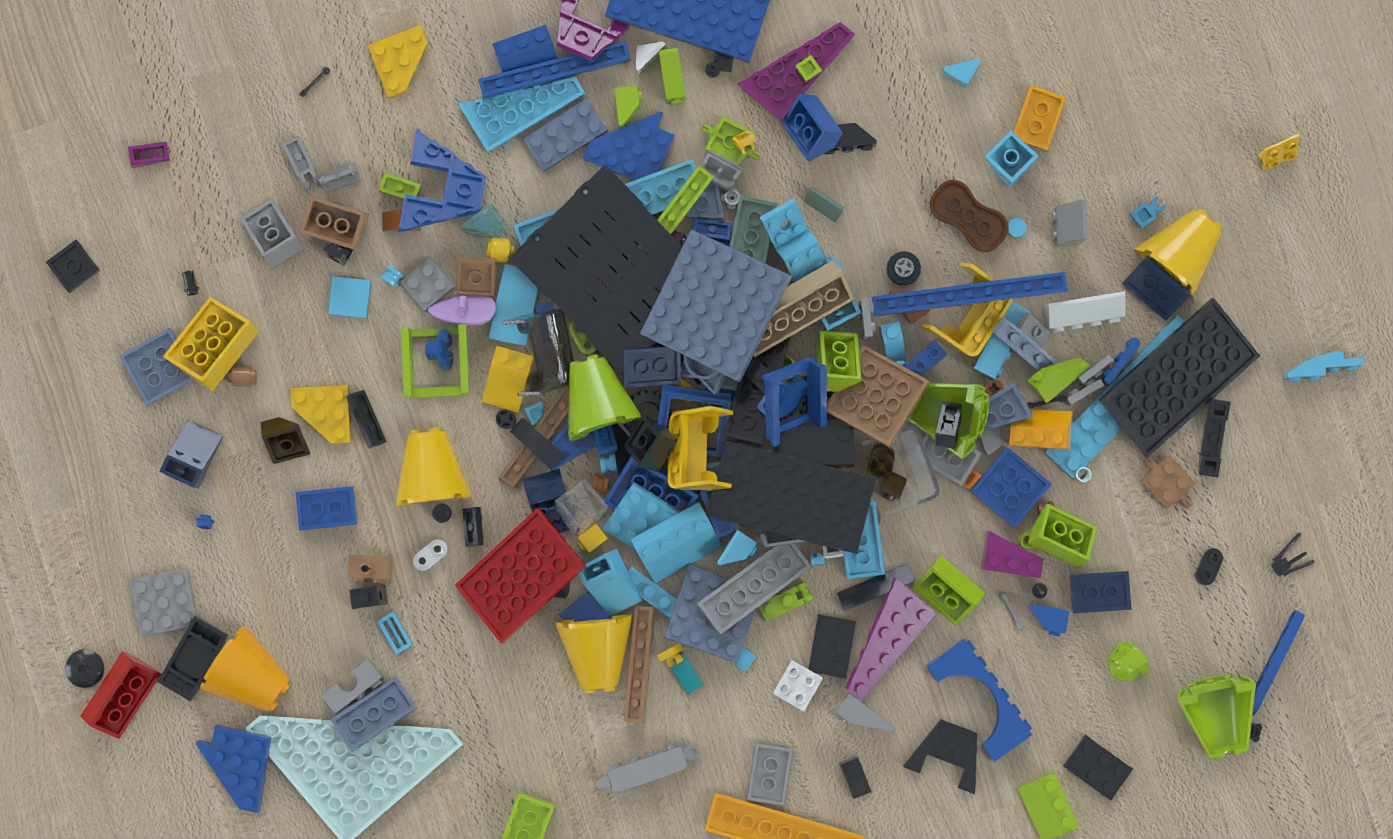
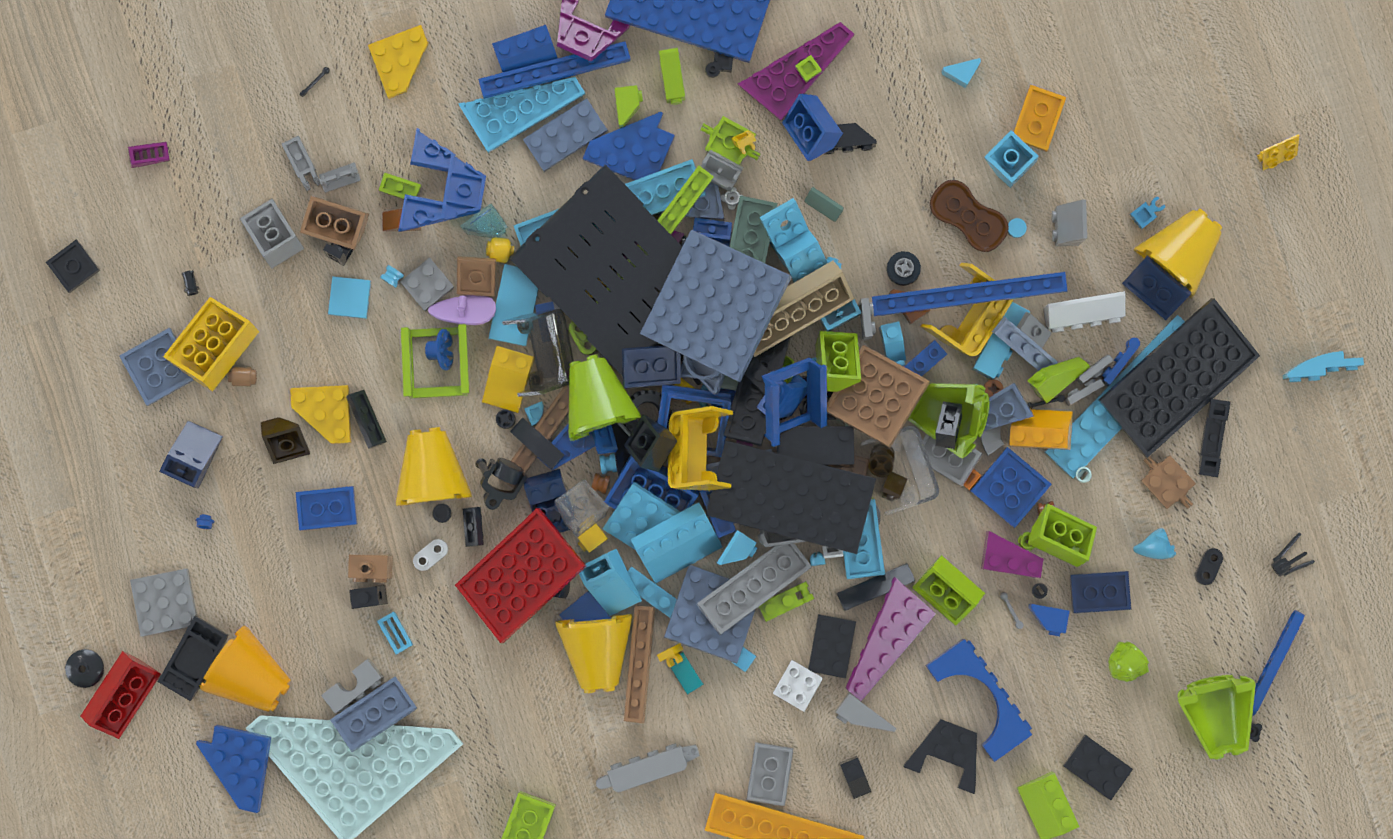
white slope [636,42,666,74] -> none
none -> black piece [475,457,528,510]
none -> medium azure hat [1133,528,1176,559]

